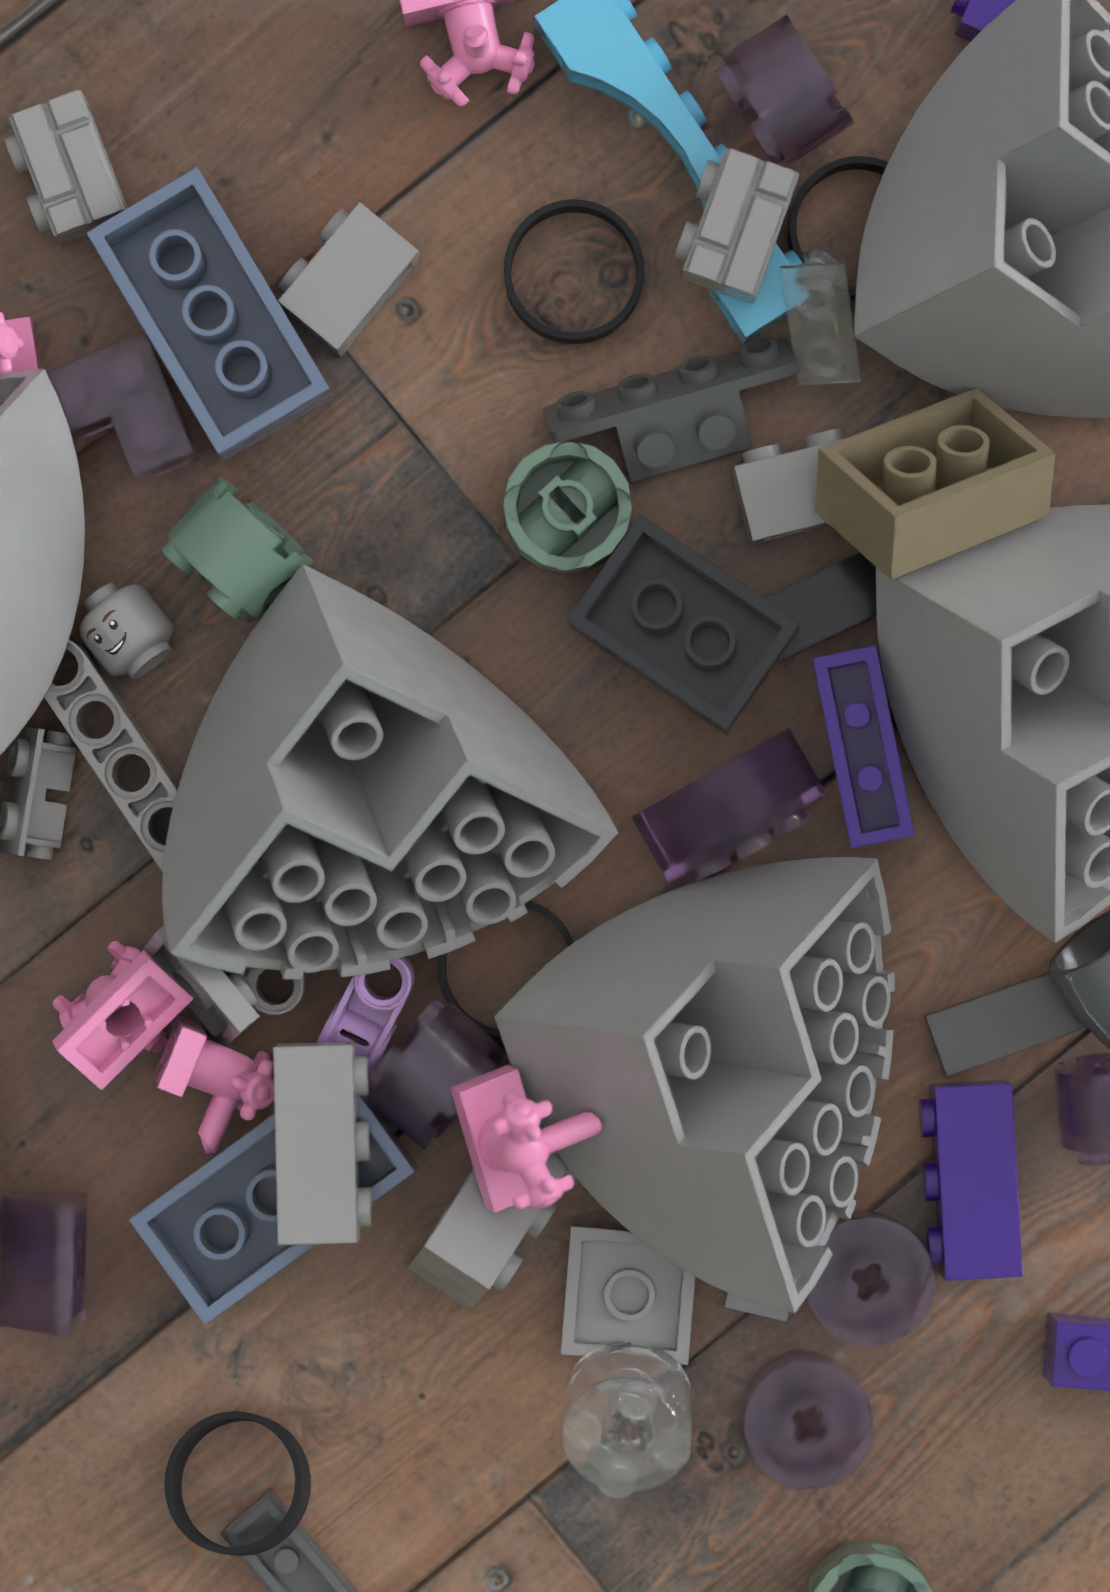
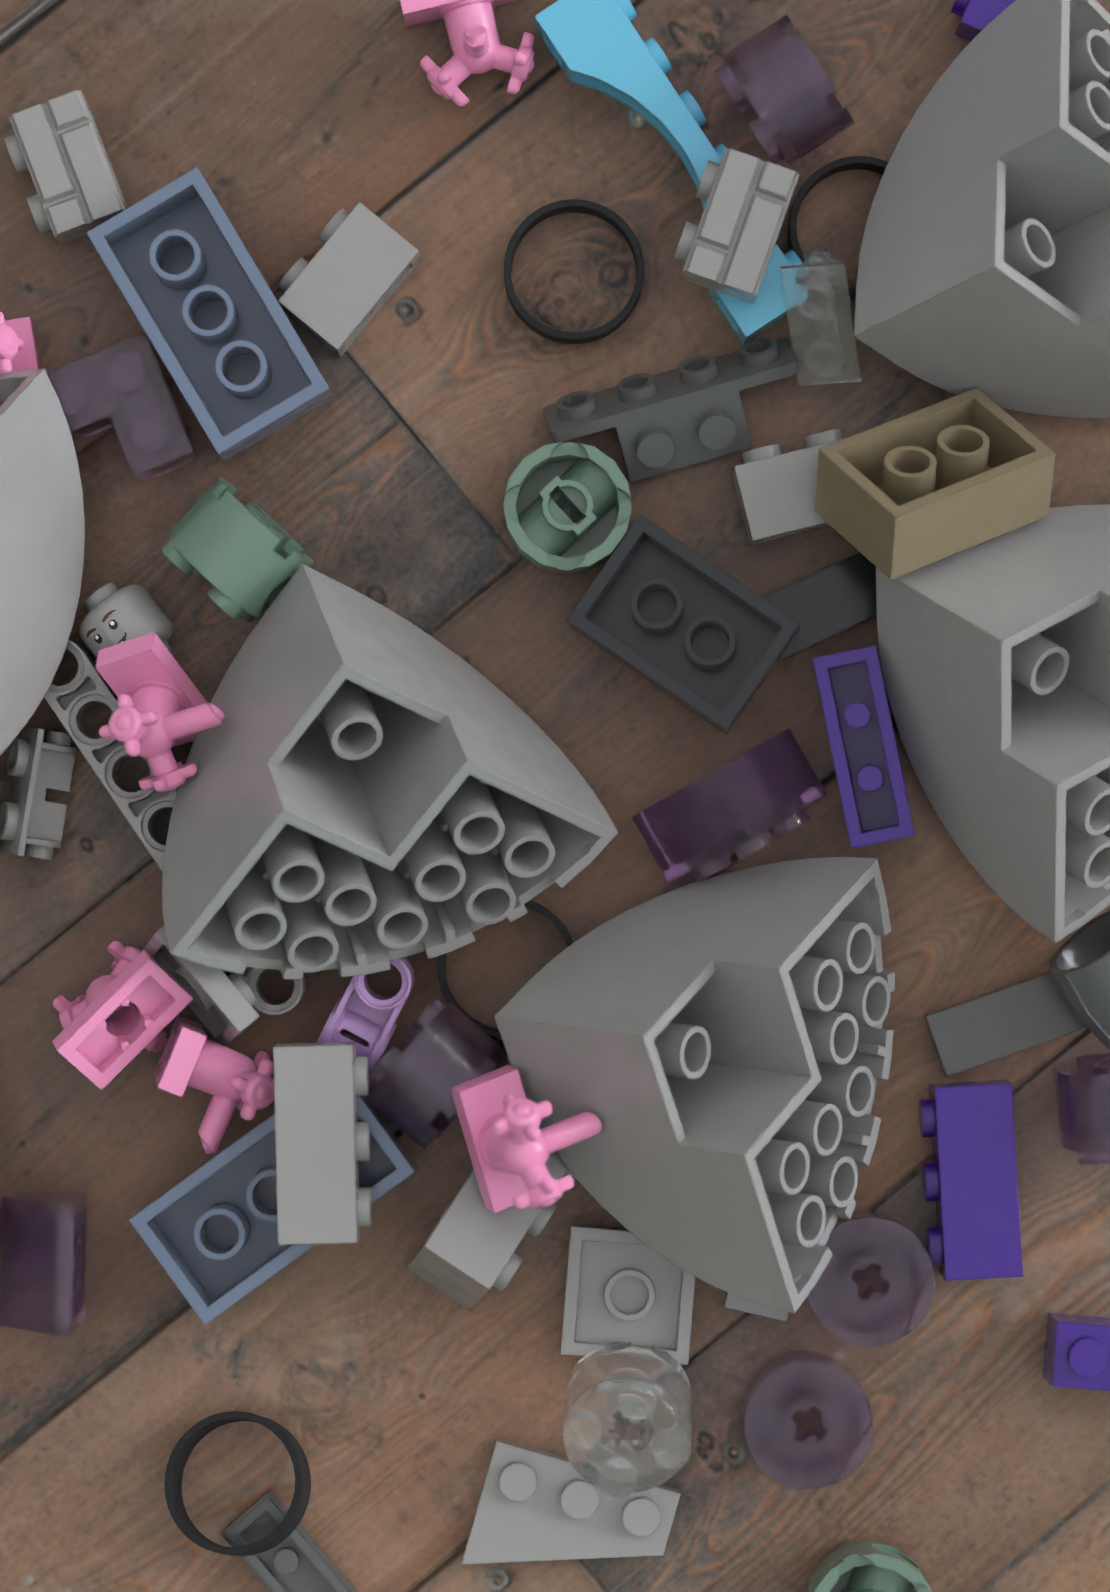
none -> bright pink piece [96,632,225,792]
none -> light grey wing [461,1438,681,1565]

